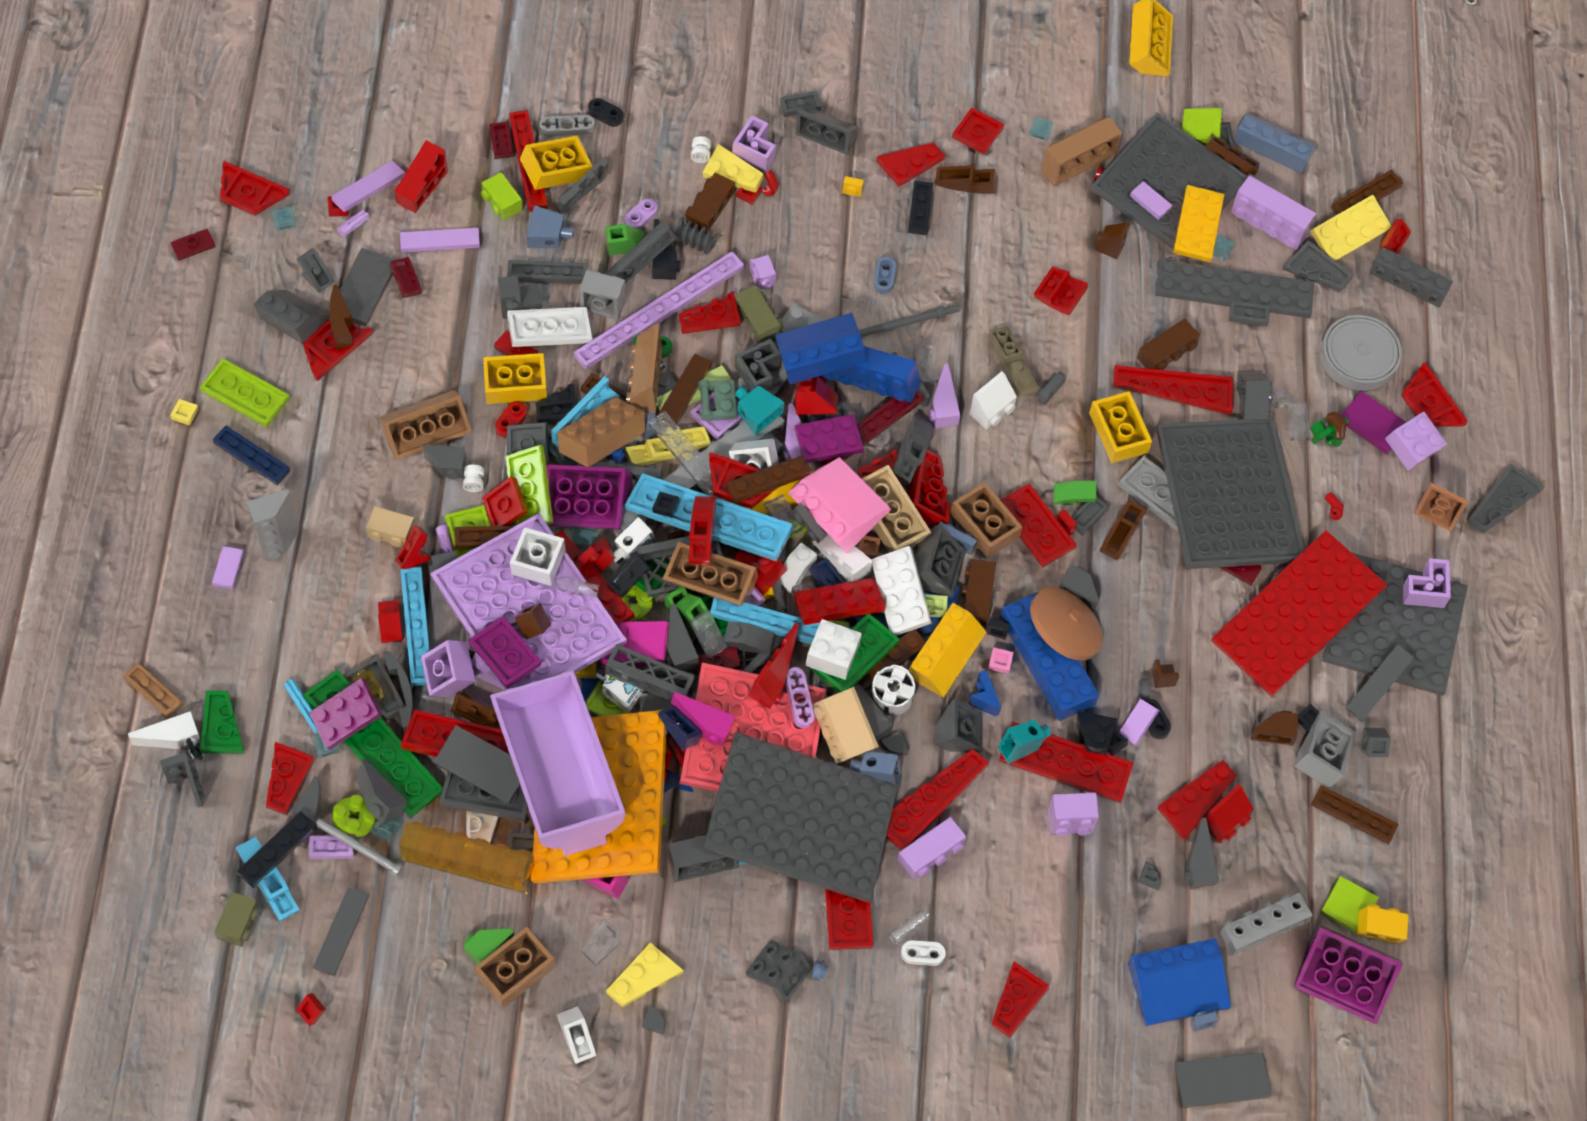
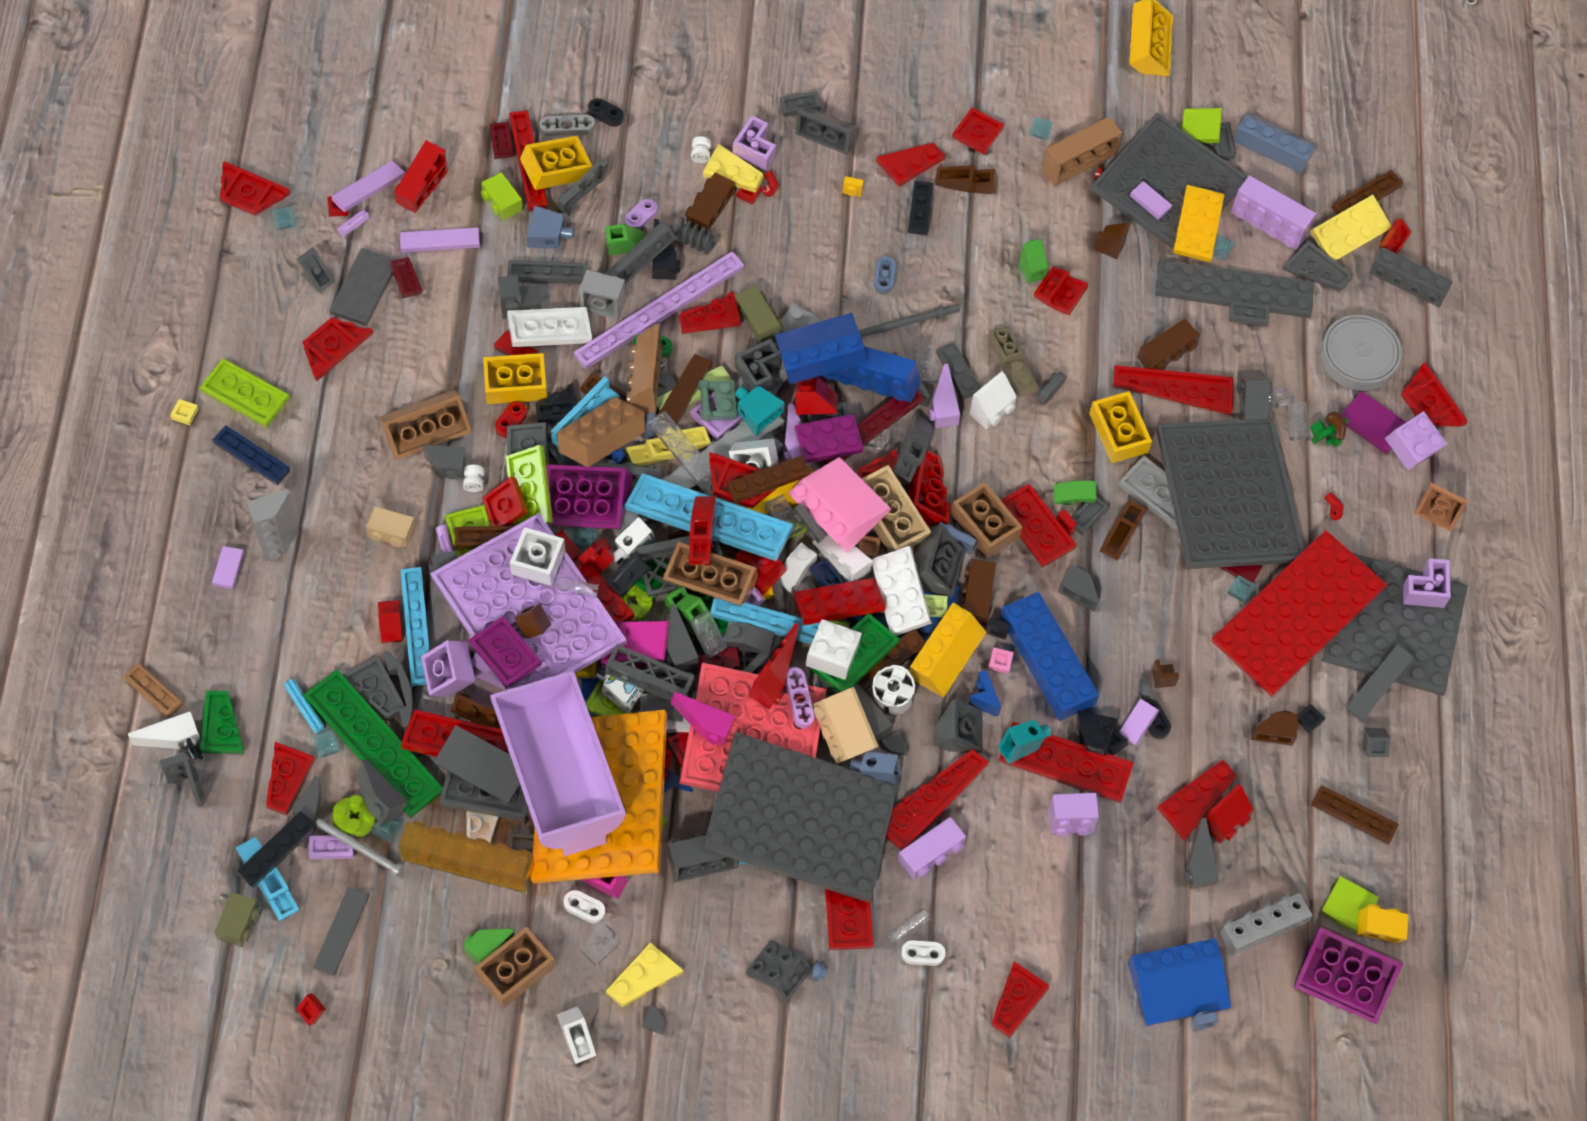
dark red plate [170,228,215,261] -> none
dark grey slope [254,290,329,344] -> none
magenta plate [309,678,382,750] -> none
reddish brown slope [329,284,353,350] -> none
clear yellow window [353,669,384,699] -> none
red slope [395,525,431,570] -> none
black plate [652,492,680,518] -> none
dark blue slope [658,706,702,750] -> none
lavender window [749,255,776,289] -> none
nougat dish [1030,587,1103,661] -> none
dark grey tile [1138,861,1161,890] -> none
dark grey tile [1174,1052,1271,1108] -> none
reddish brown plate [1206,133,1259,176] -> none
light grey slope [1294,710,1356,789] -> none
dark grey wing [1467,464,1545,534] -> none
none -> white plate [564,890,605,924]
none -> dark grey plate [936,342,981,400]
none -> bright green slope [1018,238,1048,284]
none -> clear light blue tile [1227,575,1256,604]

